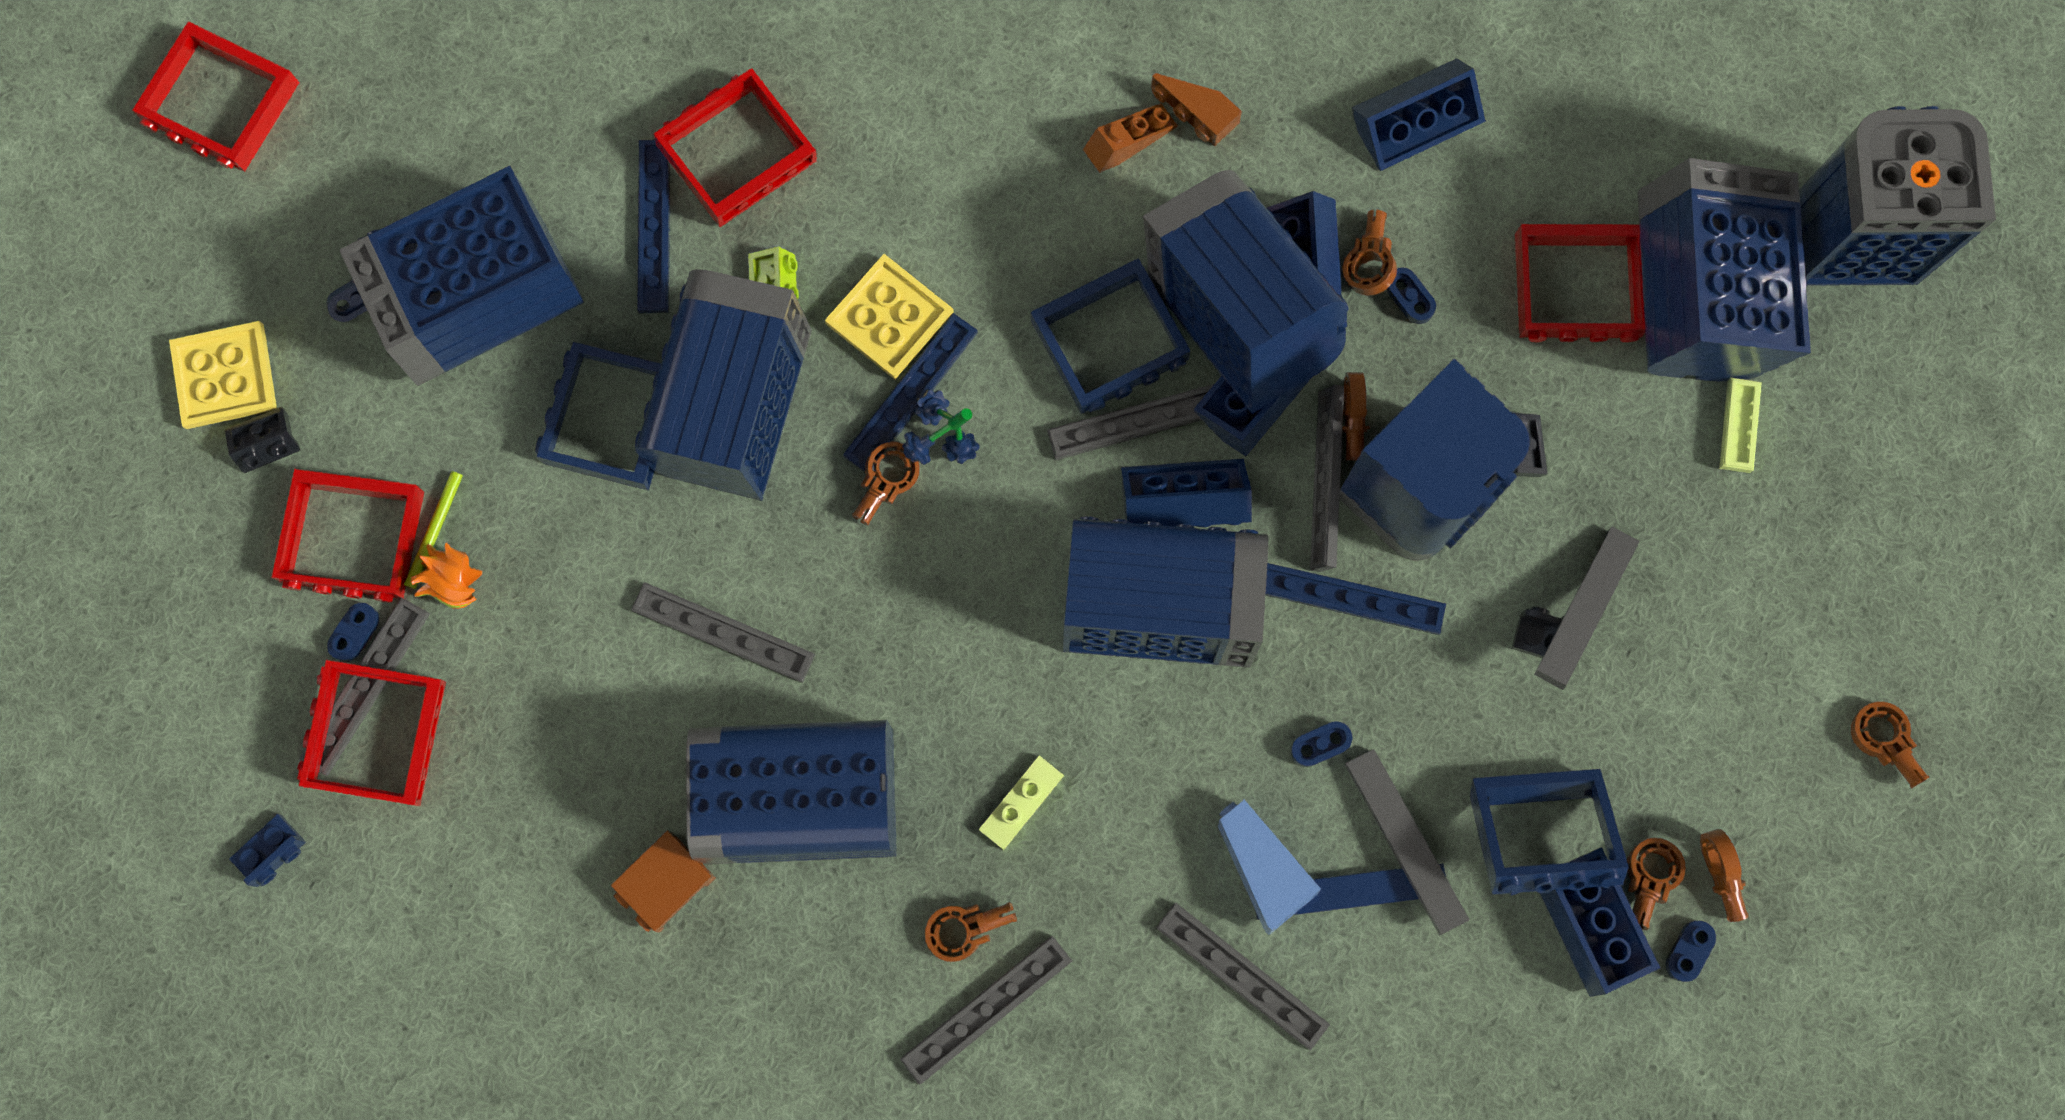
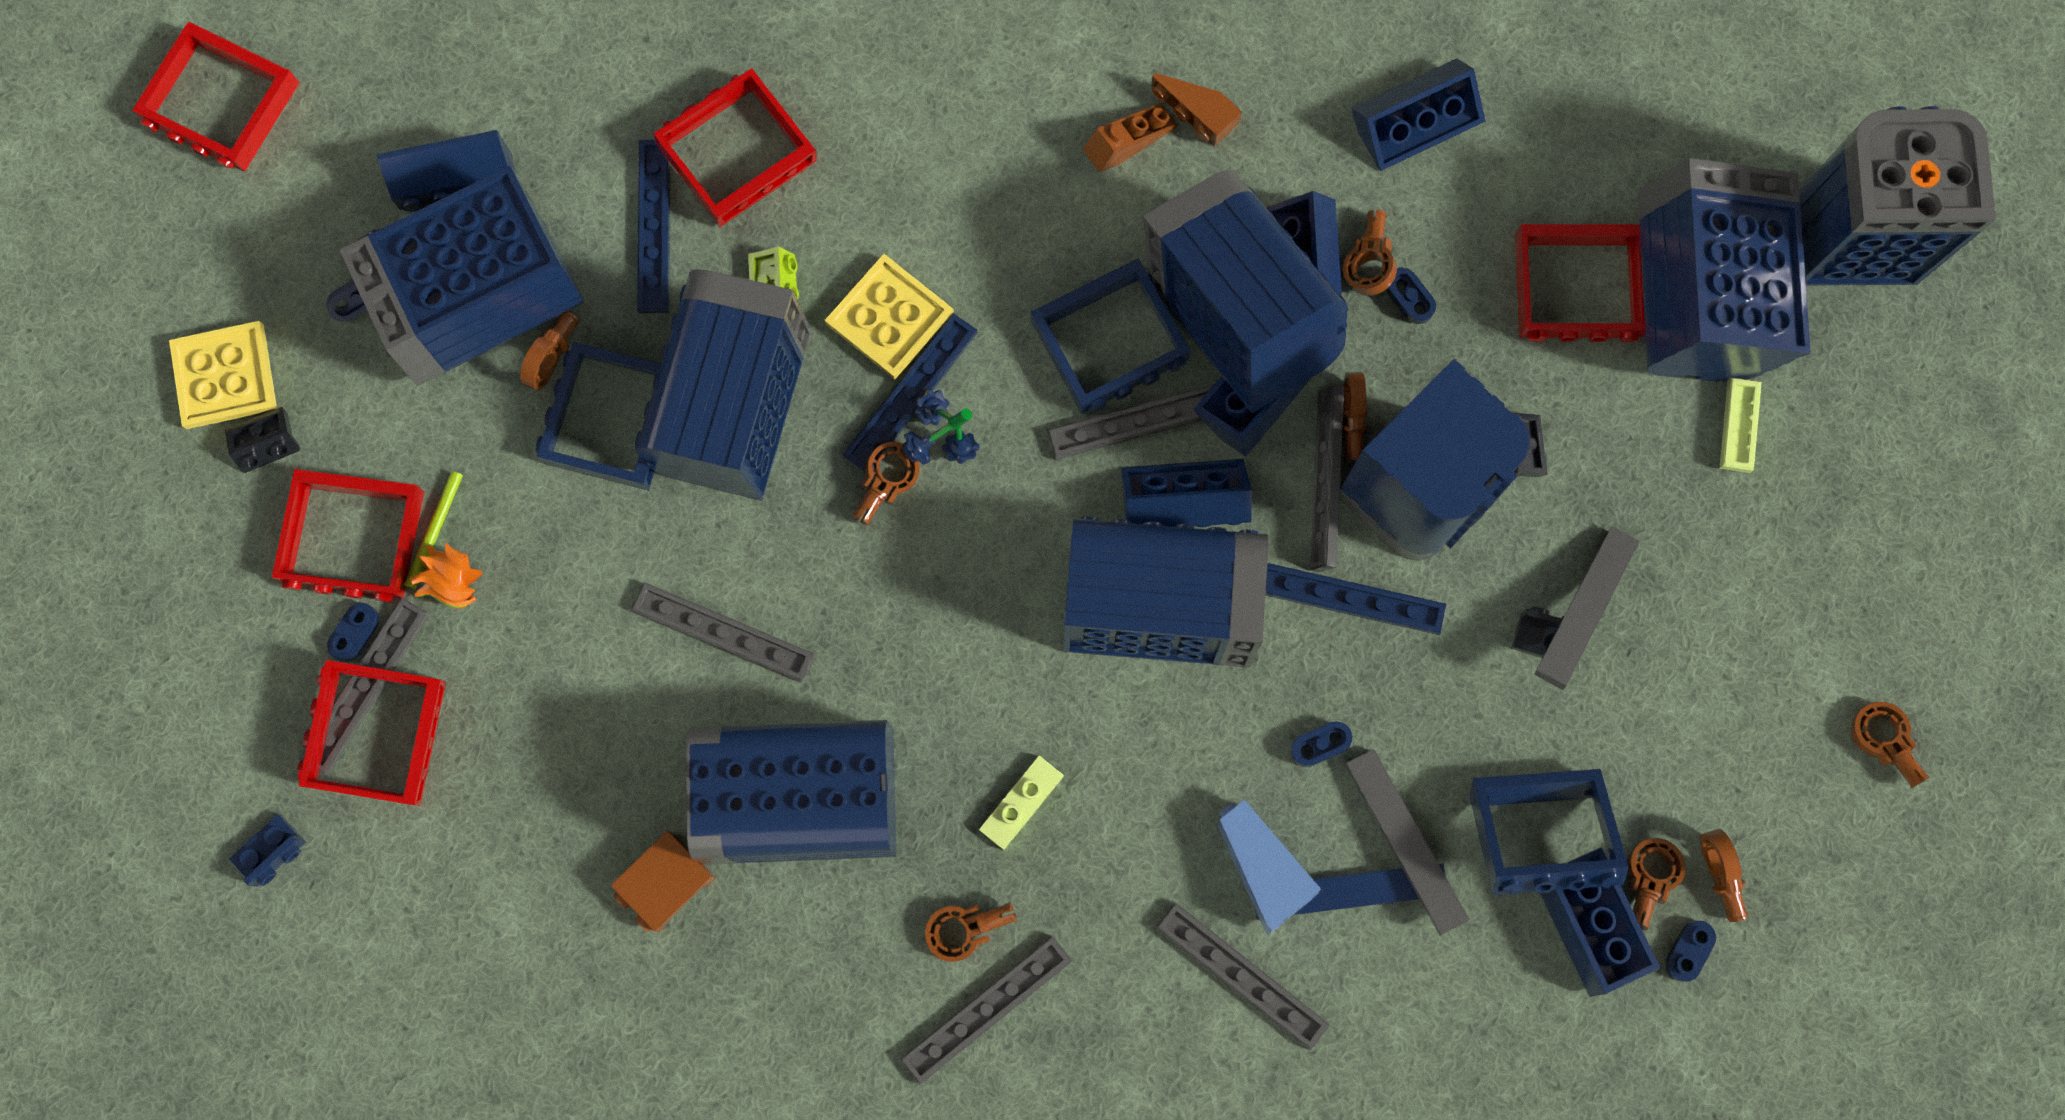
none -> dark blue slope [376,130,515,211]
none -> dark orange pin [520,311,579,390]

